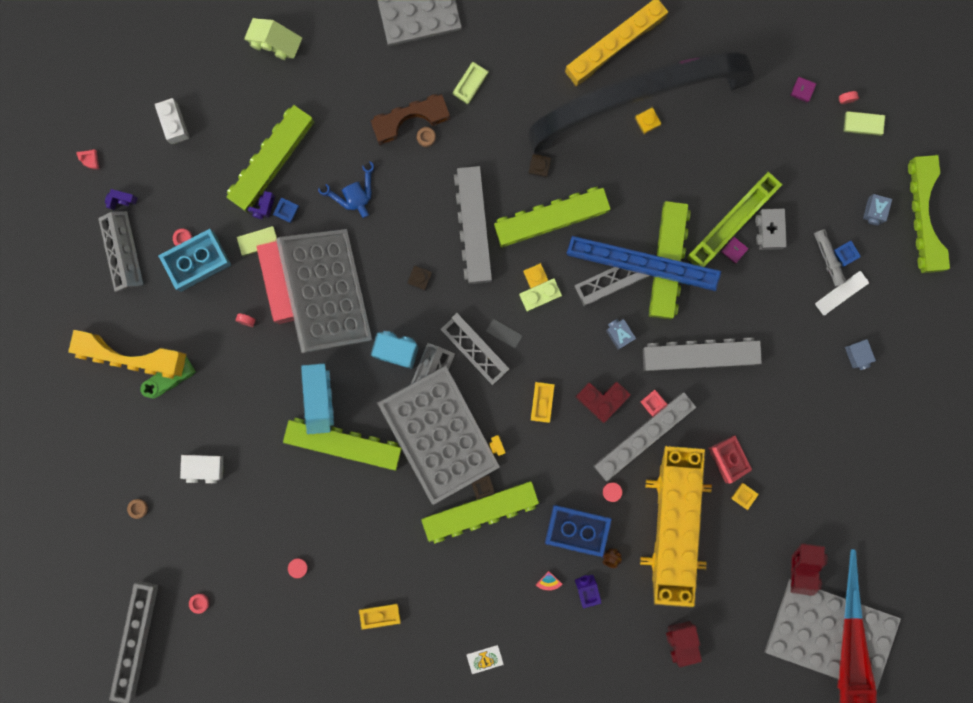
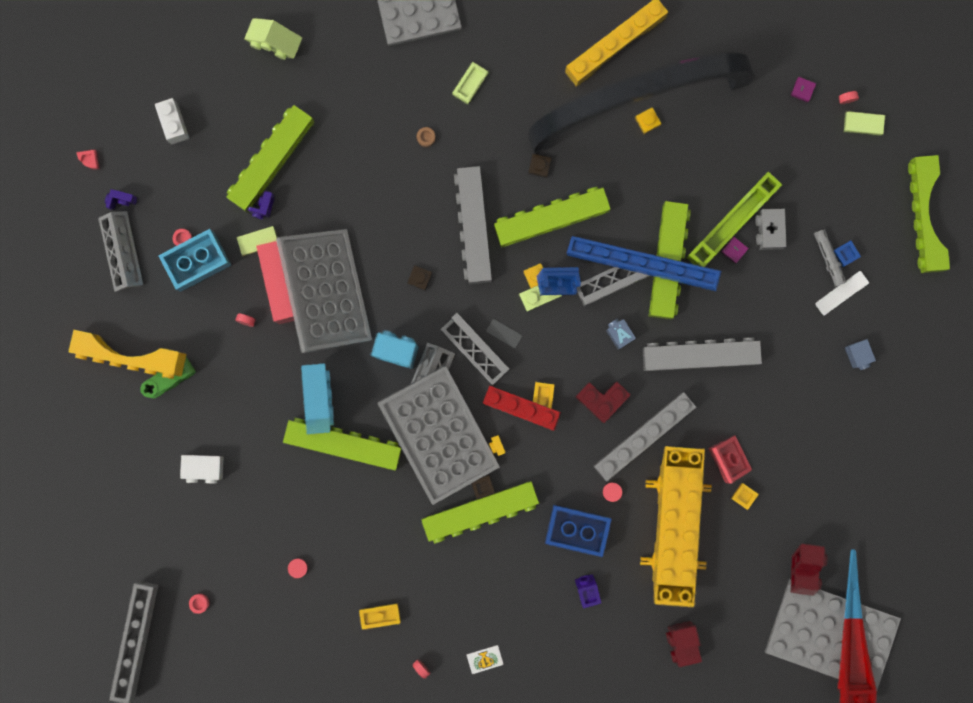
medium nougat tile [127,499,148,519] -> none
blue plate [273,198,299,223] -> none
blue piece [318,162,374,219] -> none
reddish brown arch [370,94,450,145] -> none
tile [536,571,563,591] -> none
reddish brown plate [603,548,622,568] -> none
coral tile [640,390,667,416] -> none
sand blue brick [863,194,892,225] -> none
none -> coral tile [413,659,431,678]
none -> red plate [483,386,561,431]
none -> blue hinge [536,267,581,295]

